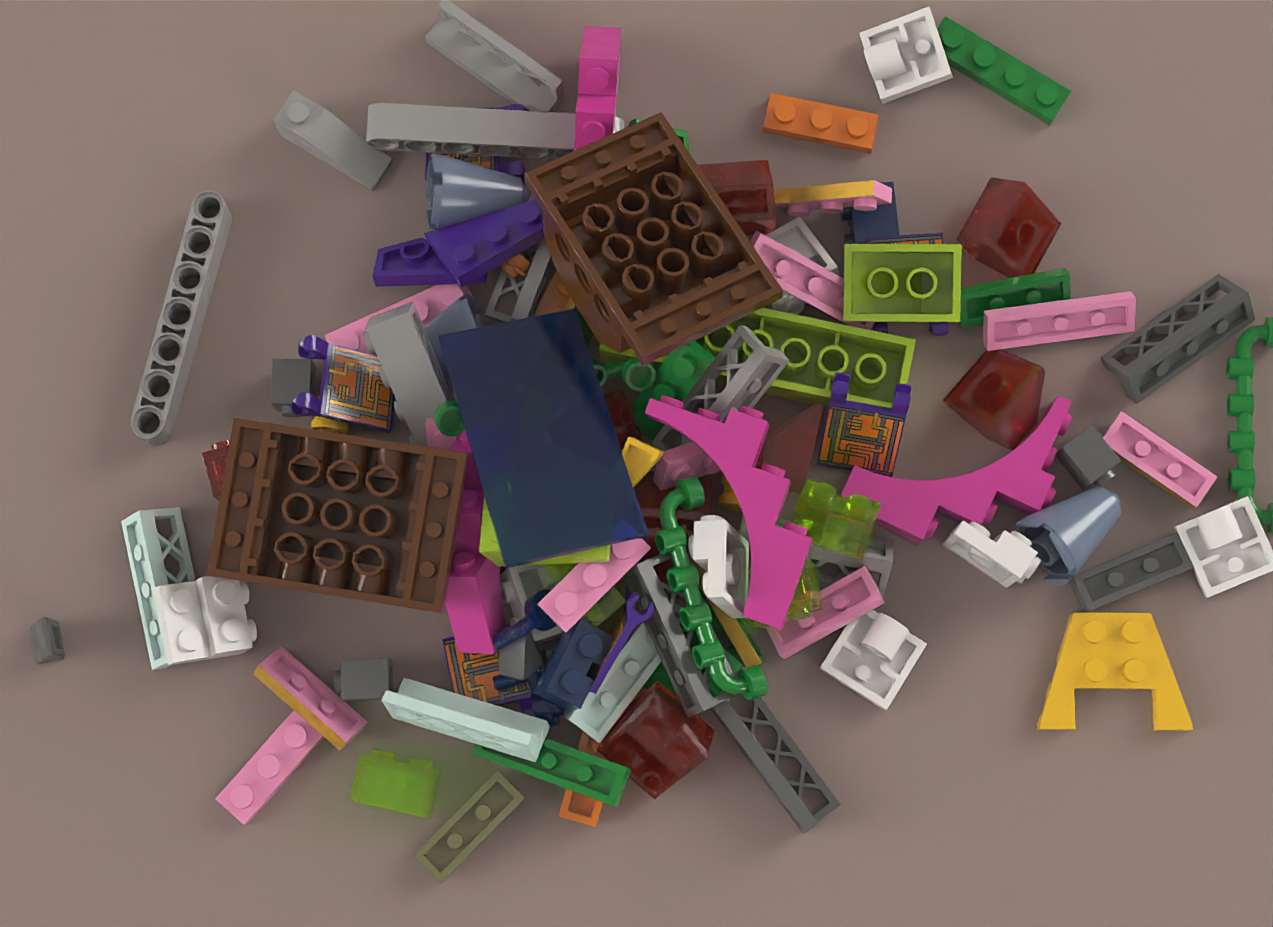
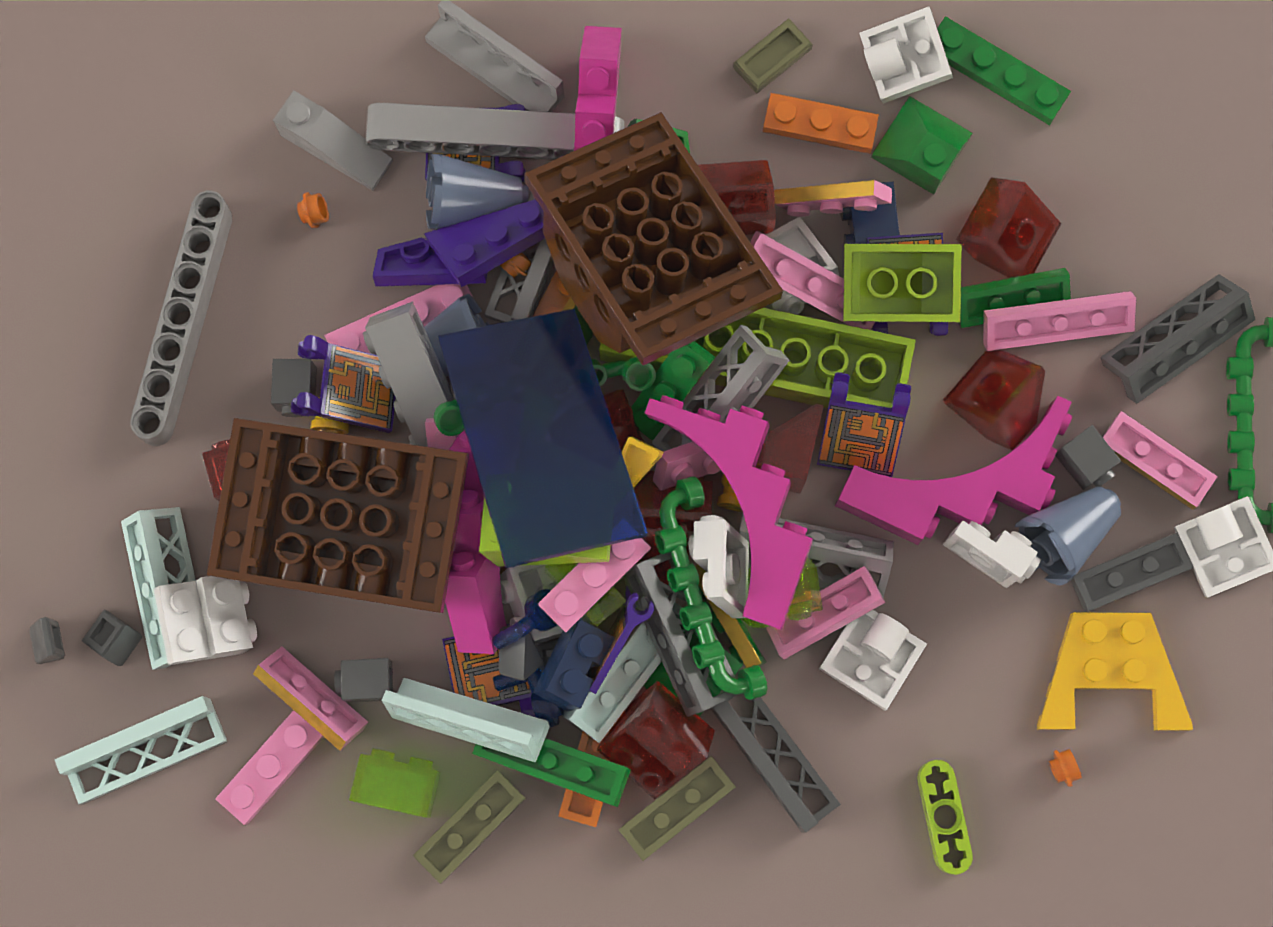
clear neon green brick [792,479,882,561] -> none
none -> light aqua fence [54,696,227,805]
none -> dark grey slope [82,609,142,666]
none -> orange plate [297,192,329,228]
none -> olive plate [618,756,736,861]
none -> olive tile [733,18,813,94]
none -> green slope [871,96,973,195]
none -> lime beam [917,760,973,875]
none -> orange plate [1049,749,1082,787]

